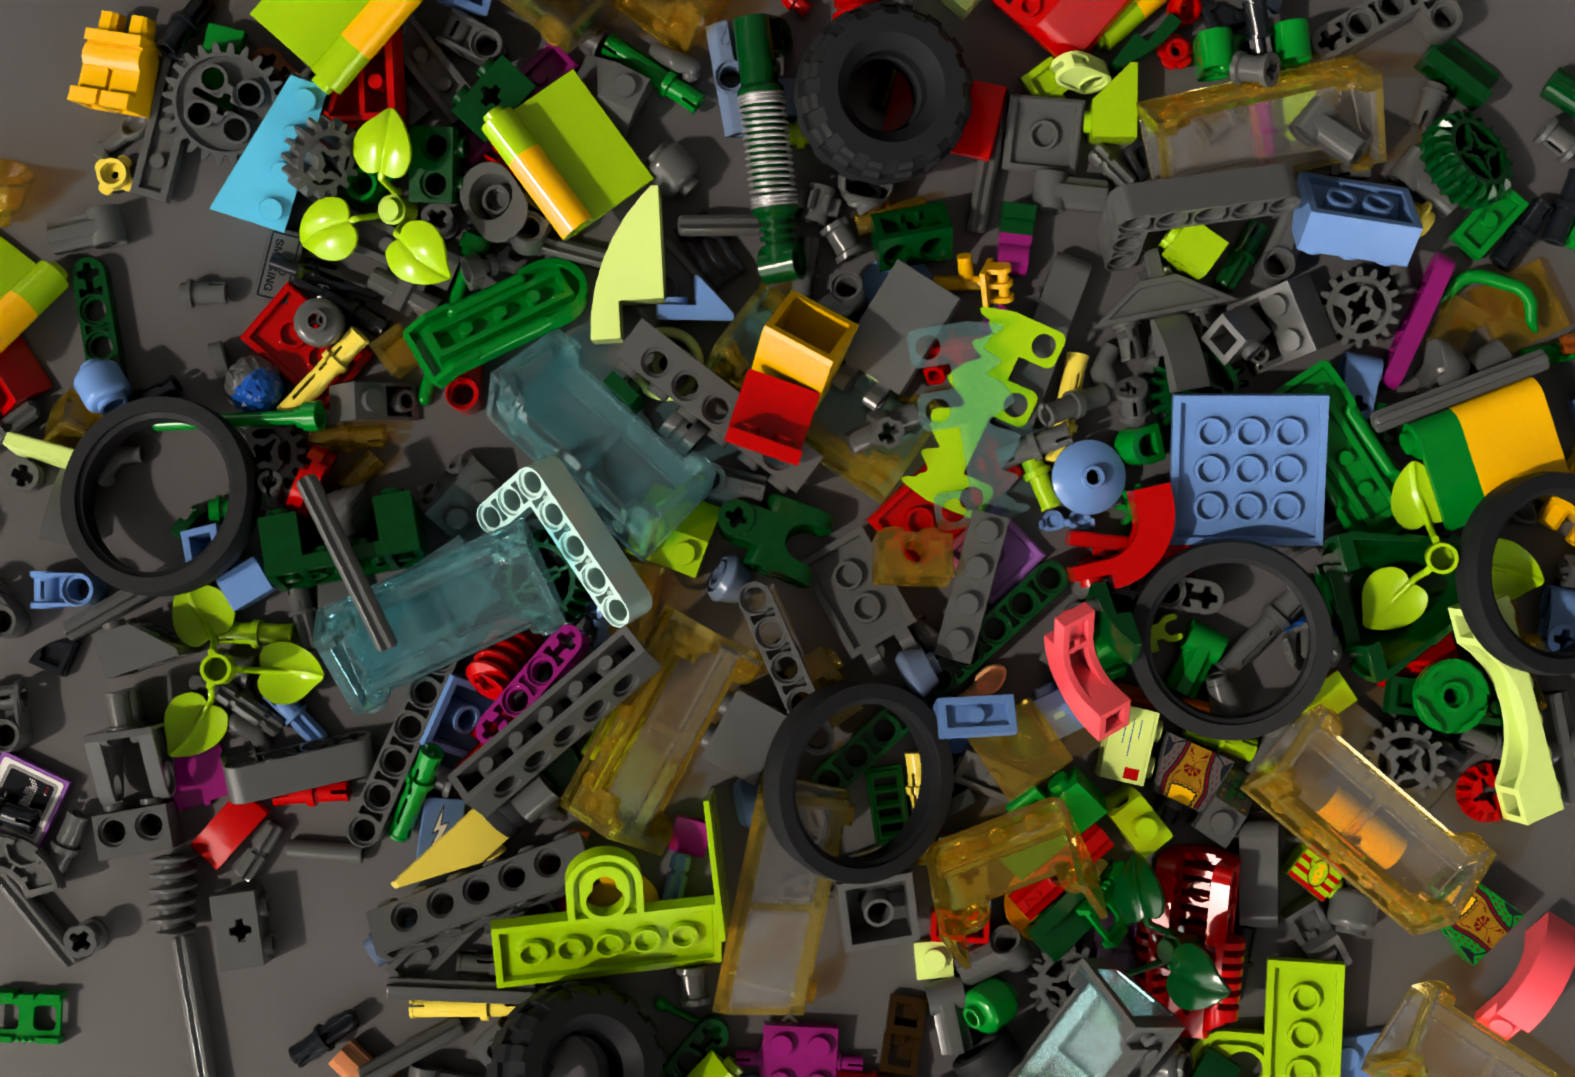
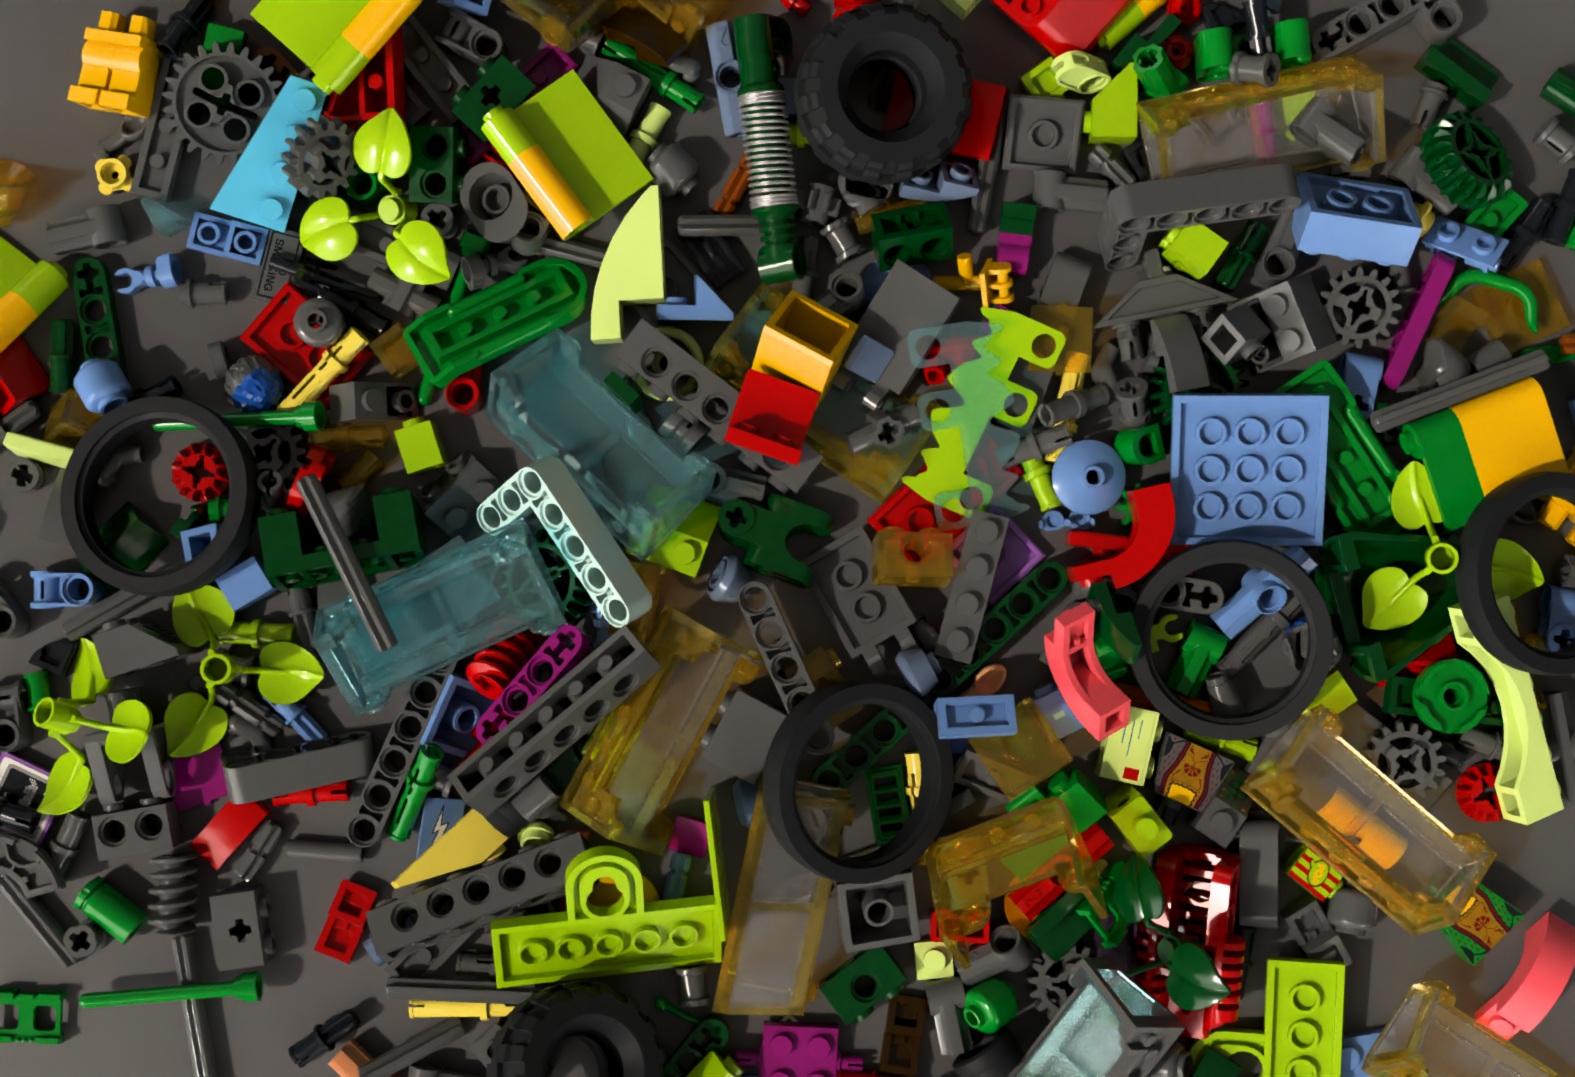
none -> green pin [23,671,52,719]
none -> lime plant [33,638,153,815]
none -> dark green axle [46,319,78,393]
none -> green piece [73,876,149,945]
none -> dark green panel [75,501,168,592]
none -> green piece [79,971,263,1008]
none -> medium blue piece [114,253,183,295]
none -> clear light blue slope [140,197,192,238]
none -> red gear [171,443,229,502]
none -> medium blue slope [186,211,269,266]
none -> red slope [314,879,378,964]
none -> lime brick [394,416,449,476]
none -> yellowish green plate [517,821,555,849]
none -> dark brown slope [602,5,688,68]
none -> yellowish green pin [629,102,671,163]
none -> dark orange axle [713,153,752,214]
none -> dark green brick [819,947,907,1025]
none -> sand blue slope [844,334,894,382]
none -> sand blue slope [897,161,979,201]
none -> clear yellow piece [1028,302,1093,376]
none -> green piece [1132,43,1190,114]
none -> medium blue piece [1210,546,1318,639]
none -> medium blue hinge [1422,215,1509,274]

